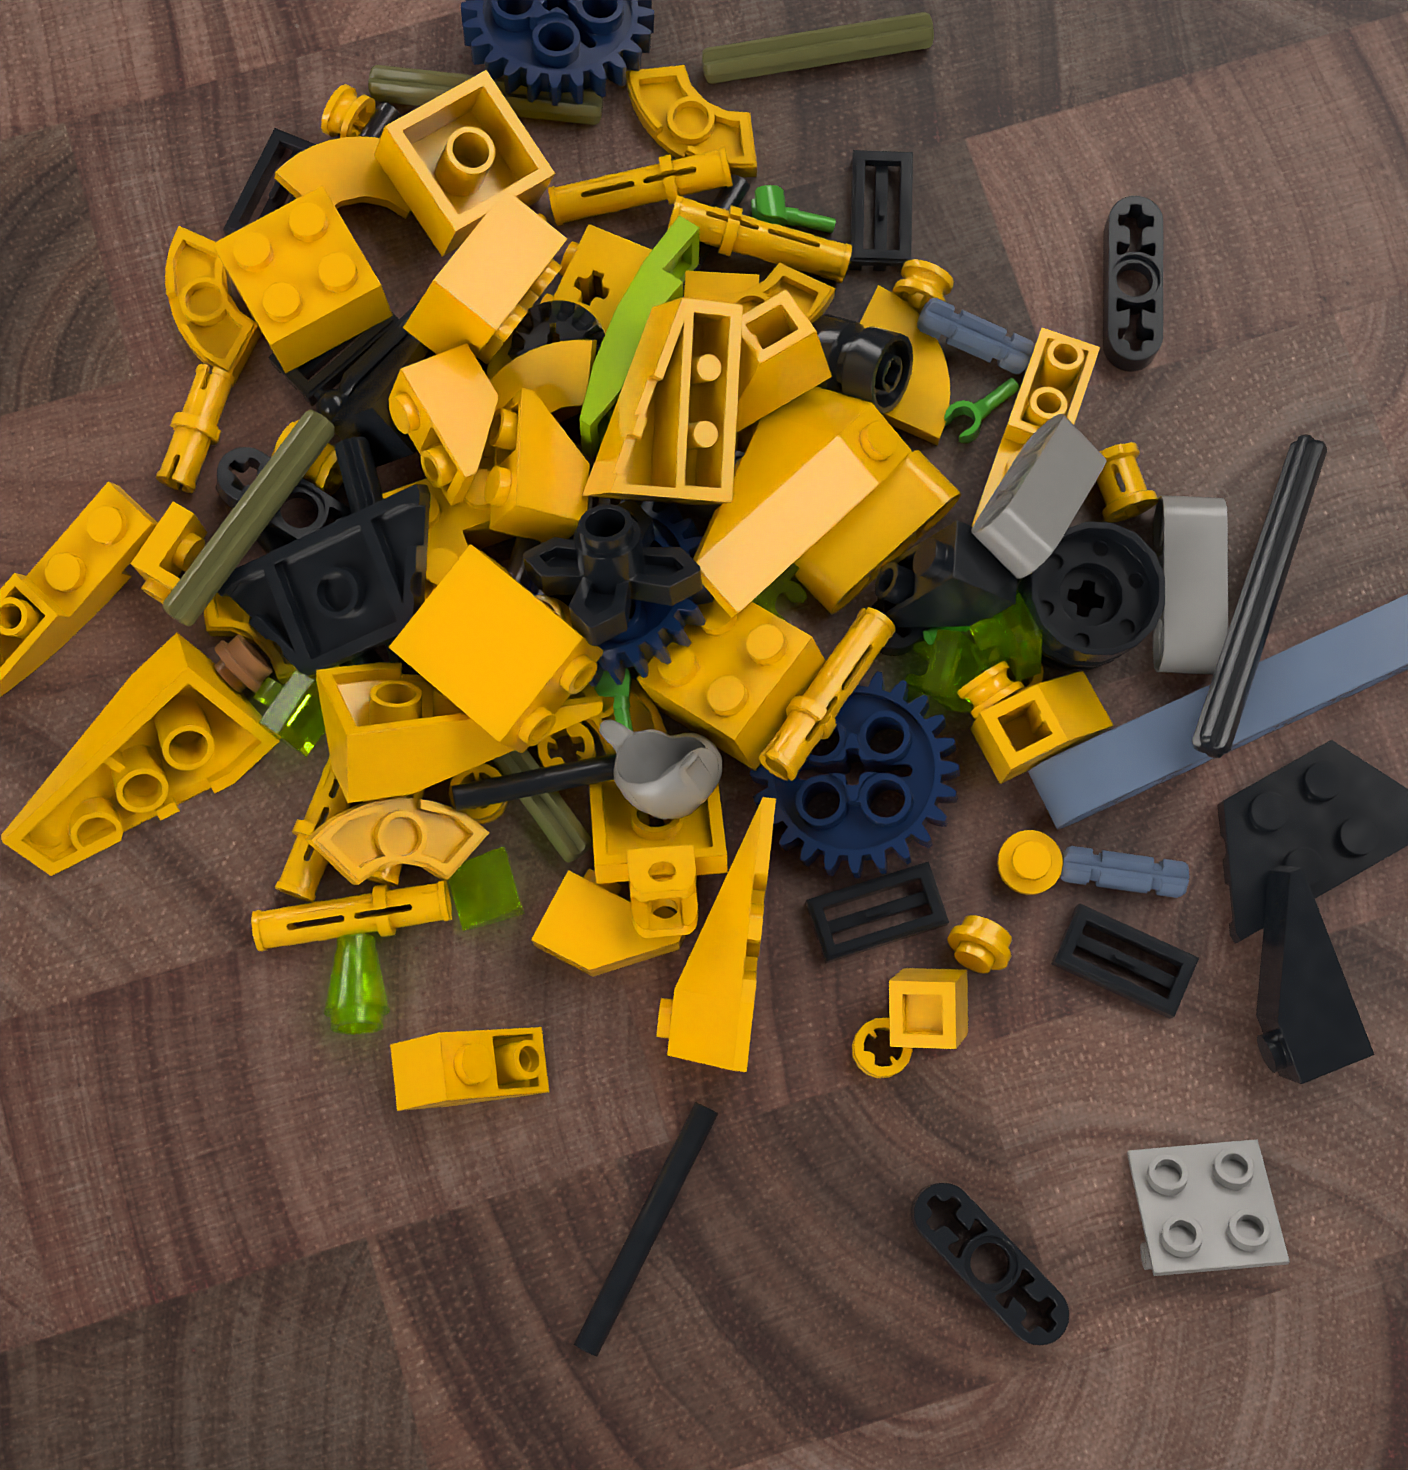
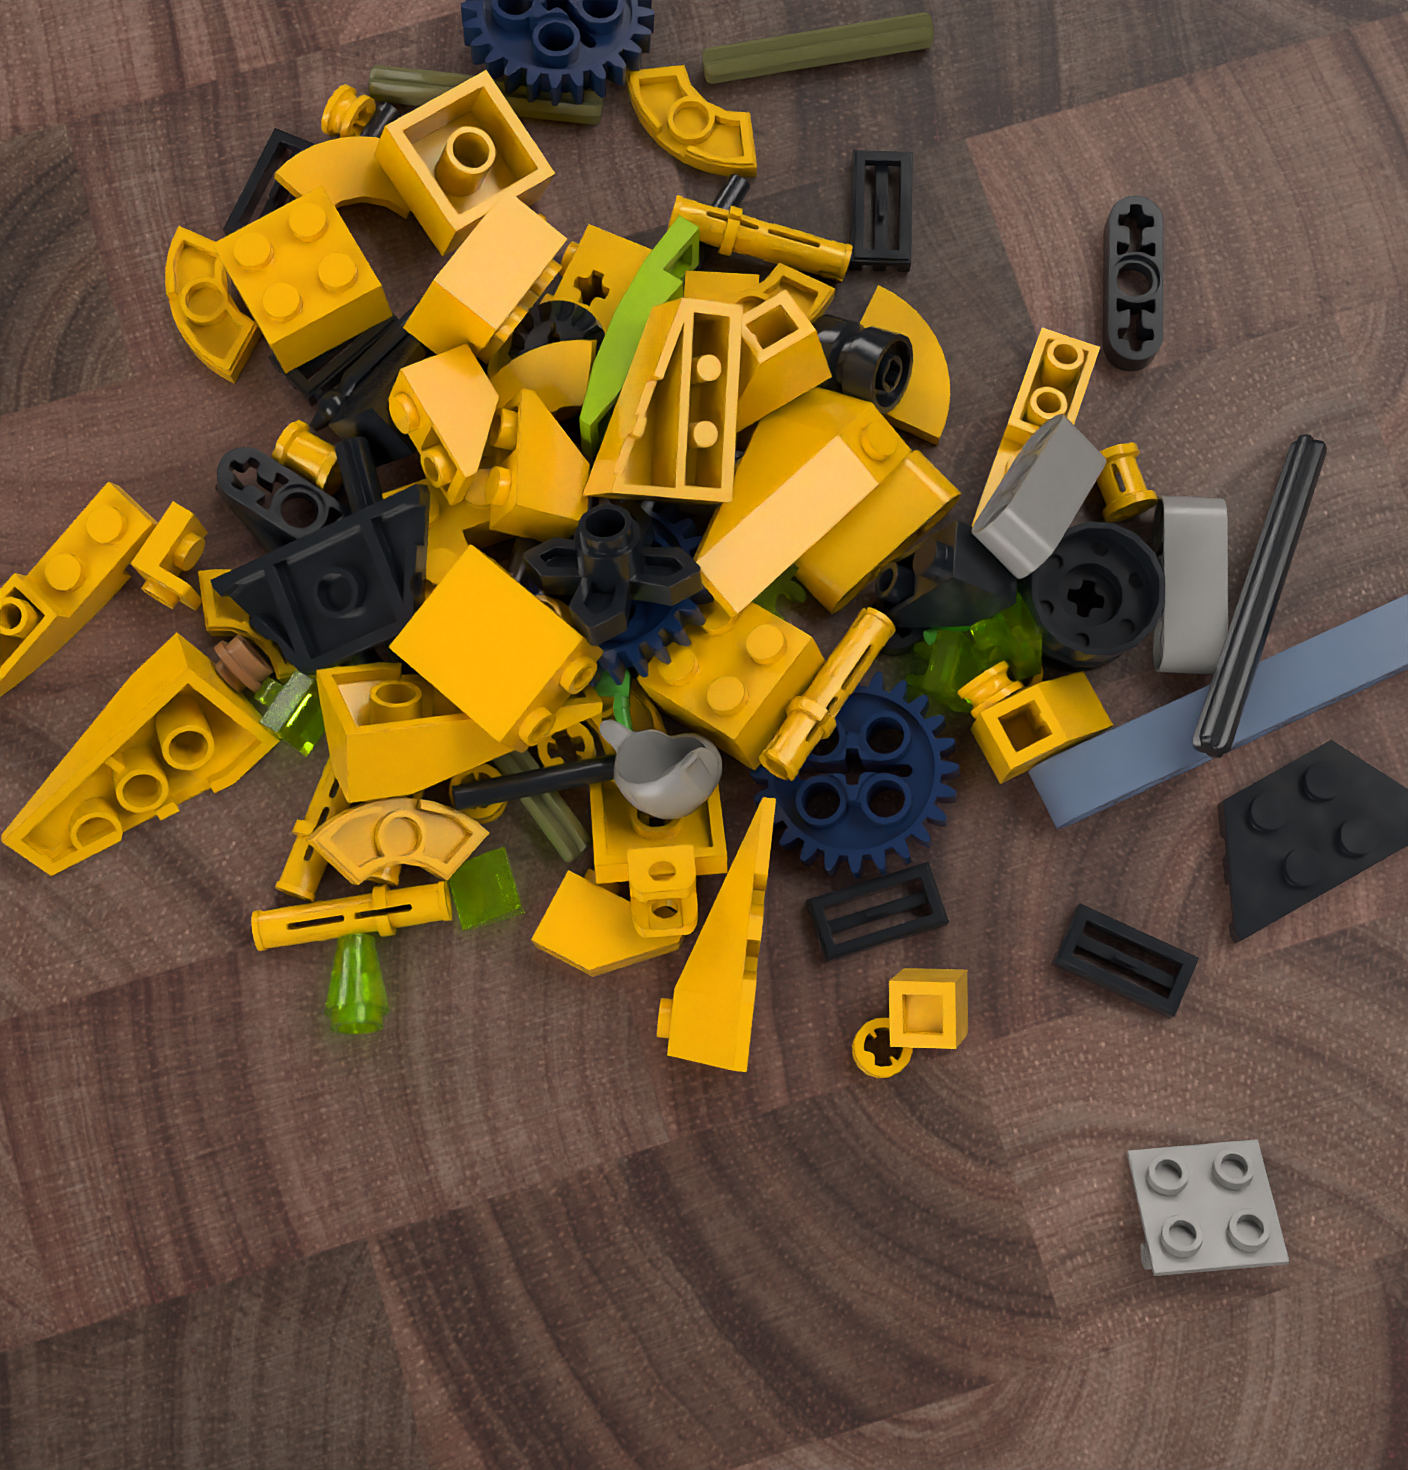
yellow pin [156,364,236,493] -> none
olive axle [163,409,335,627] -> none
yellow slope [390,1027,549,1111] -> none
yellow pin [548,147,733,226] -> none
black bar [574,1102,718,1357] -> none
bright green hand [751,185,836,233] -> none
yellow bush [893,259,954,313] -> none
black beam [911,1183,1069,1346] -> none
sand blue axle [917,298,1035,374] -> none
bright green hand [944,378,1019,443] -> none
yellow plate [947,915,1012,973] -> none
yellow plate [997,830,1063,895] -> none
sand blue axle [1061,846,1189,898] -> none
black slope [1256,866,1374,1084] -> none

